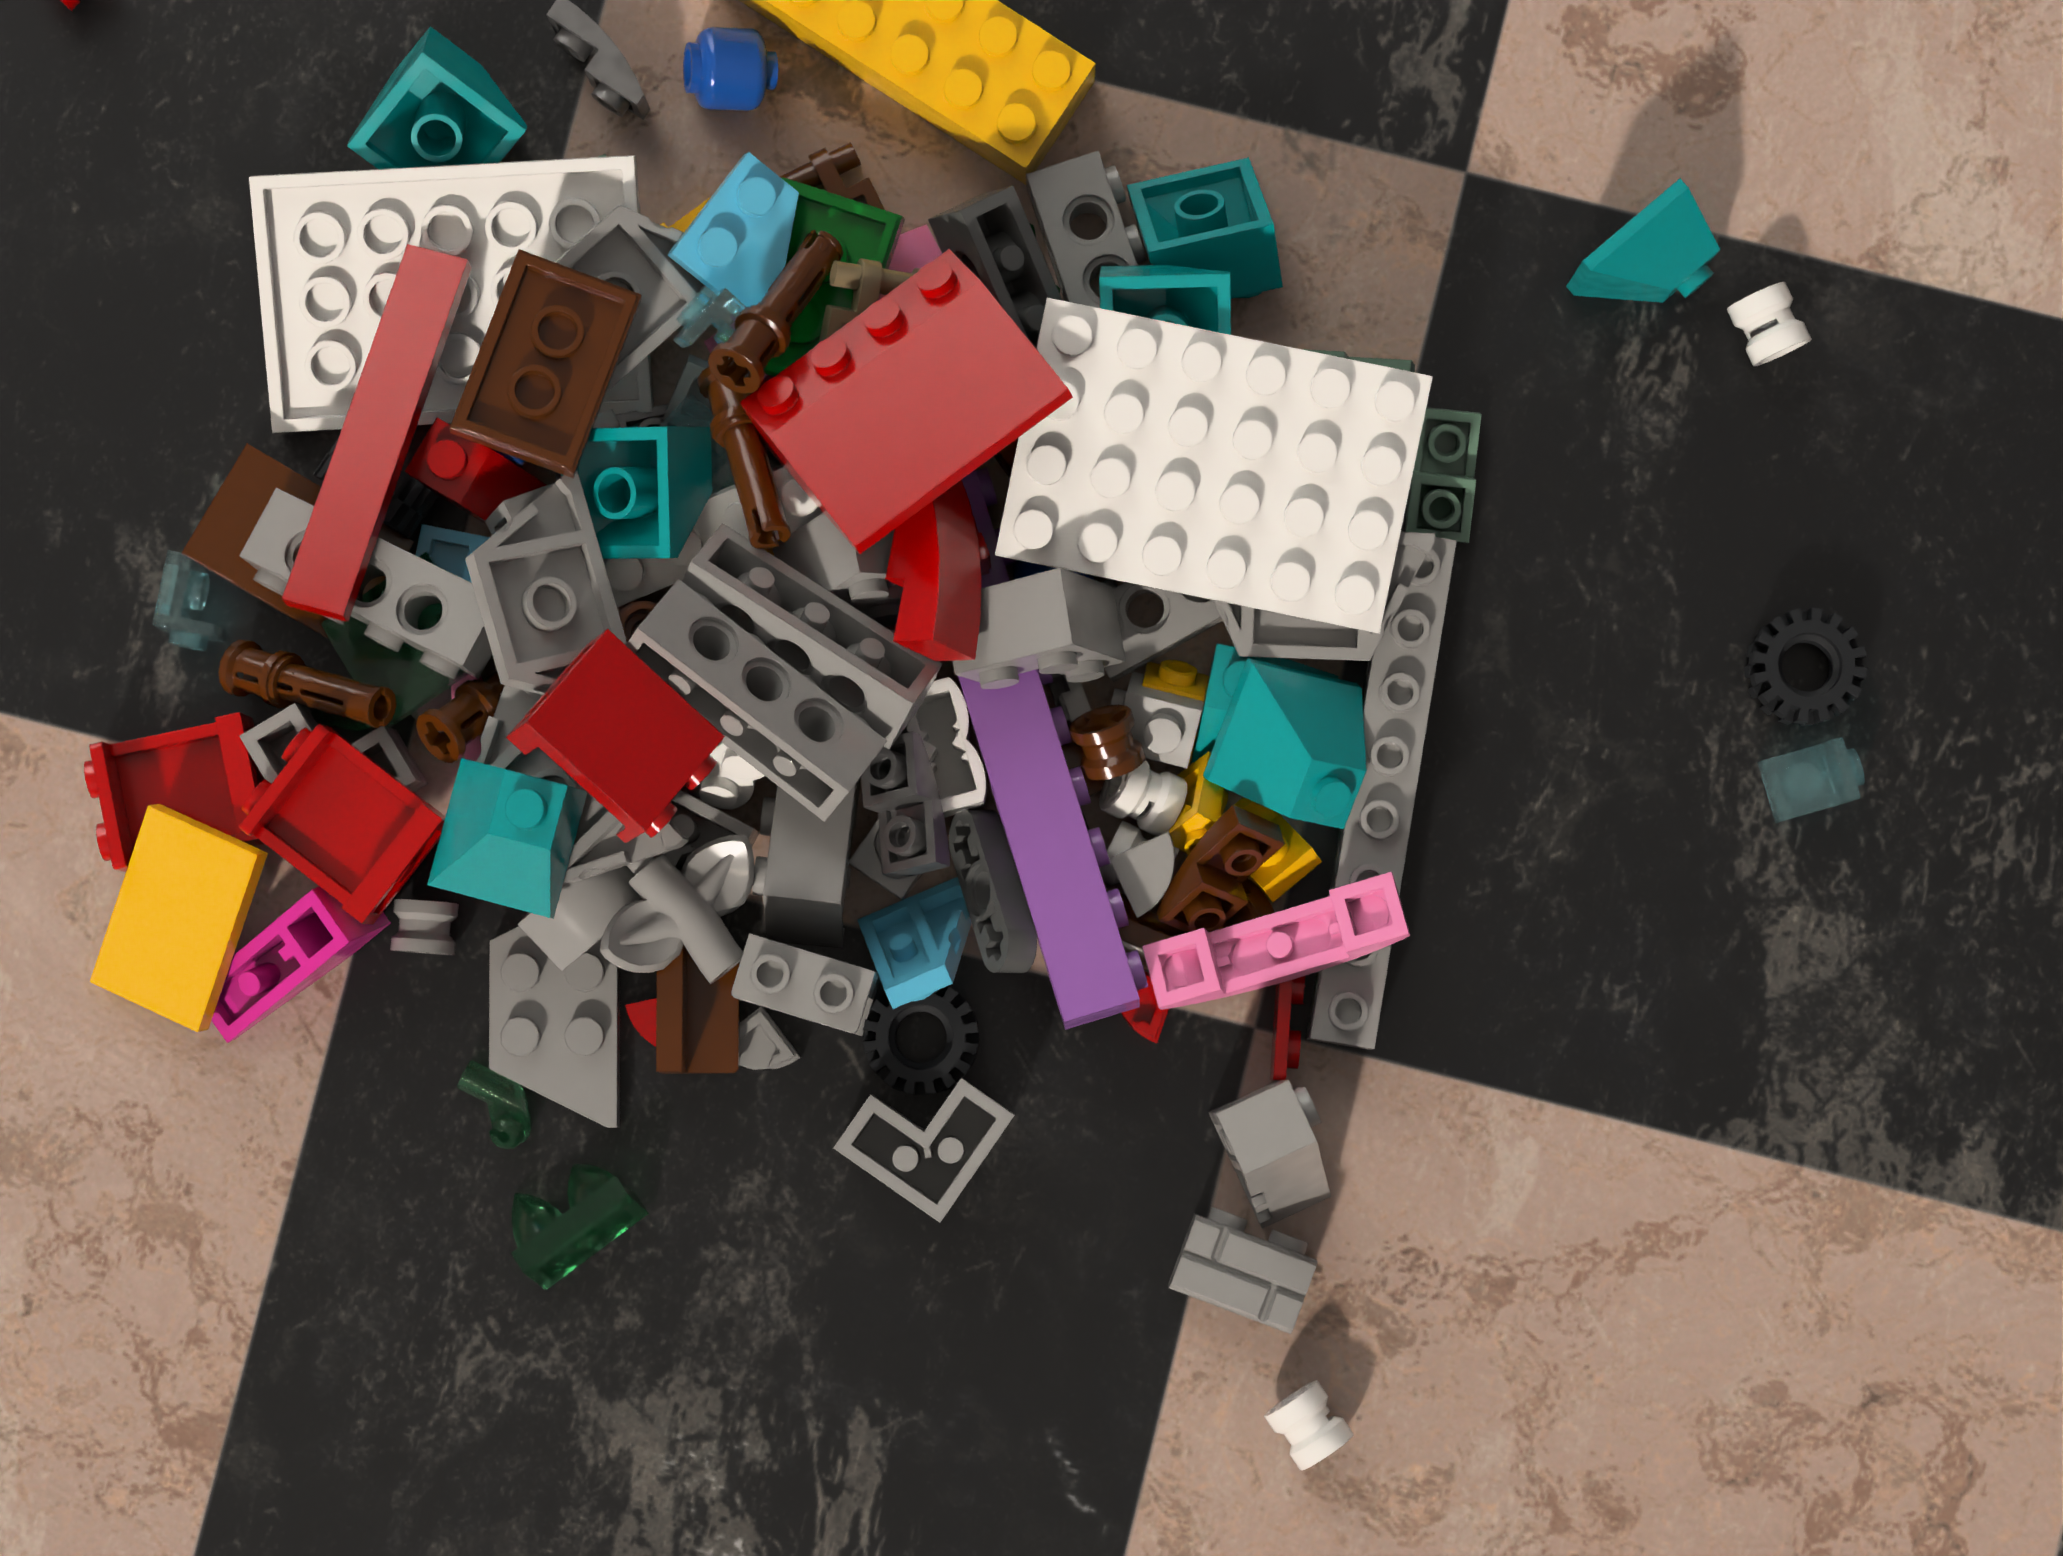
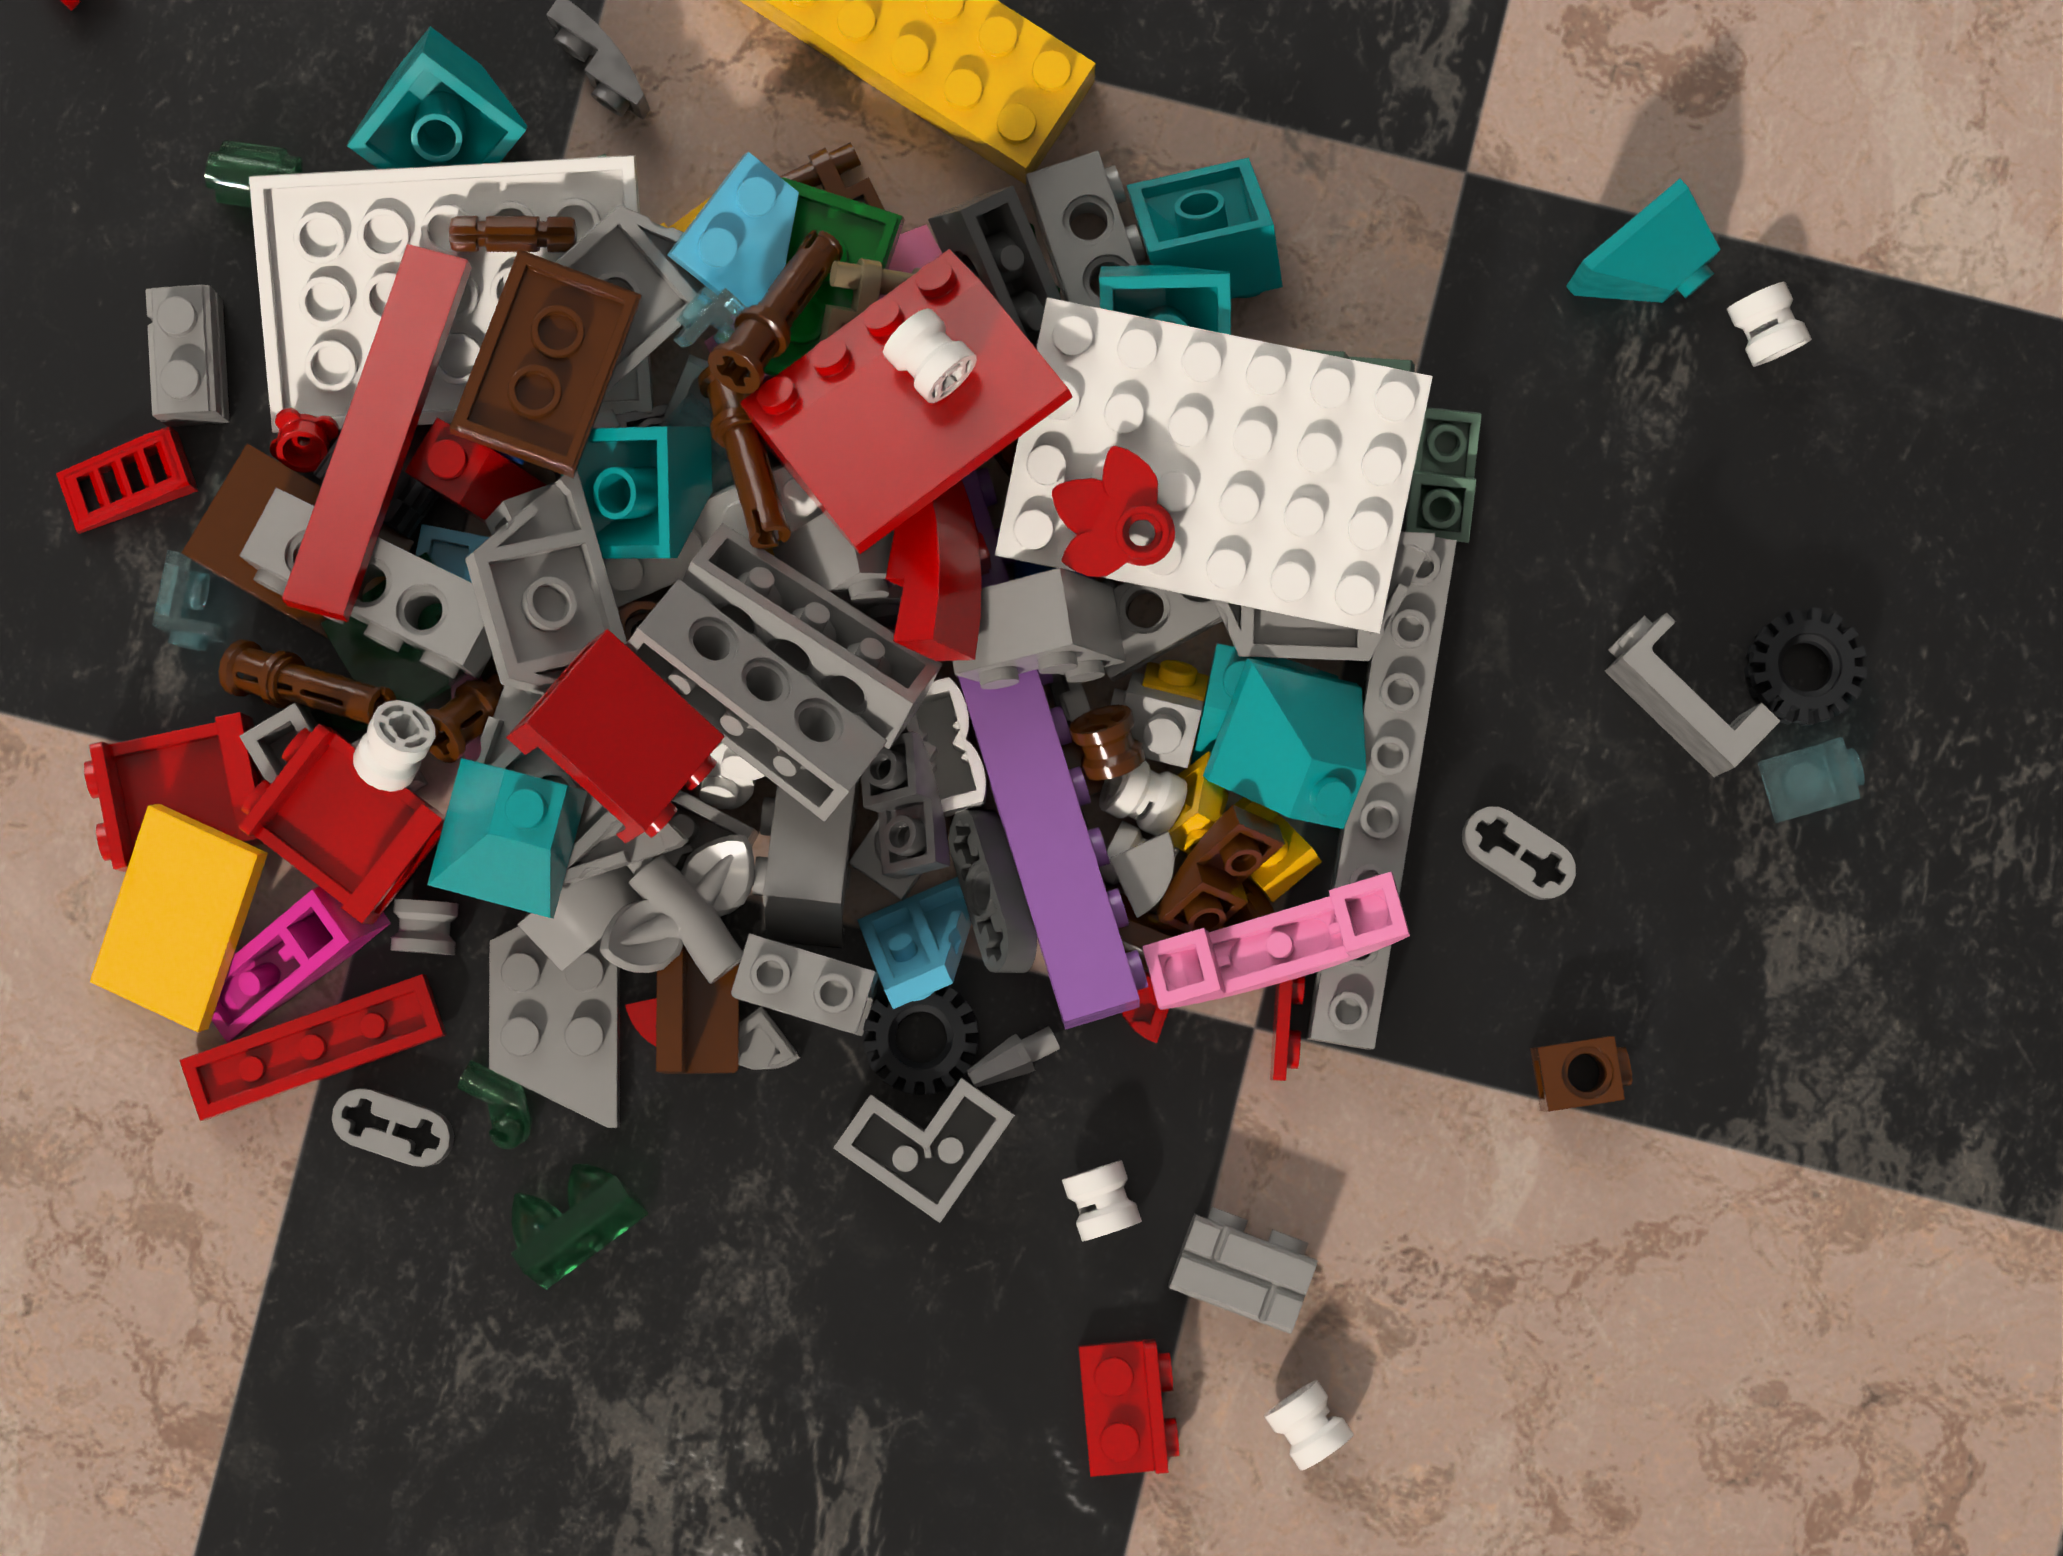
blue head [683,27,778,111] -> none
light grey wedge [1208,1080,1331,1229] -> none
none -> red slope [56,426,198,534]
none -> light grey brick [146,285,230,427]
none -> red plate [179,974,447,1121]
none -> clear green brick [205,140,303,208]
none -> red plate [270,408,339,473]
none -> light grey beam [332,1088,454,1167]
none -> white wheel [353,700,436,792]
none -> reddish brown axle [449,216,577,252]
none -> white wheel [883,309,977,403]
none -> light grey bar [967,1026,1060,1088]
none -> red plate [1052,446,1175,577]
none -> white wheel [1062,1160,1142,1241]
none -> red bracket [1078,1339,1180,1477]
none -> light grey beam [1462,807,1576,900]
none -> reddish brown brick [1530,1036,1632,1112]
none -> light grey panel [1605,612,1780,777]

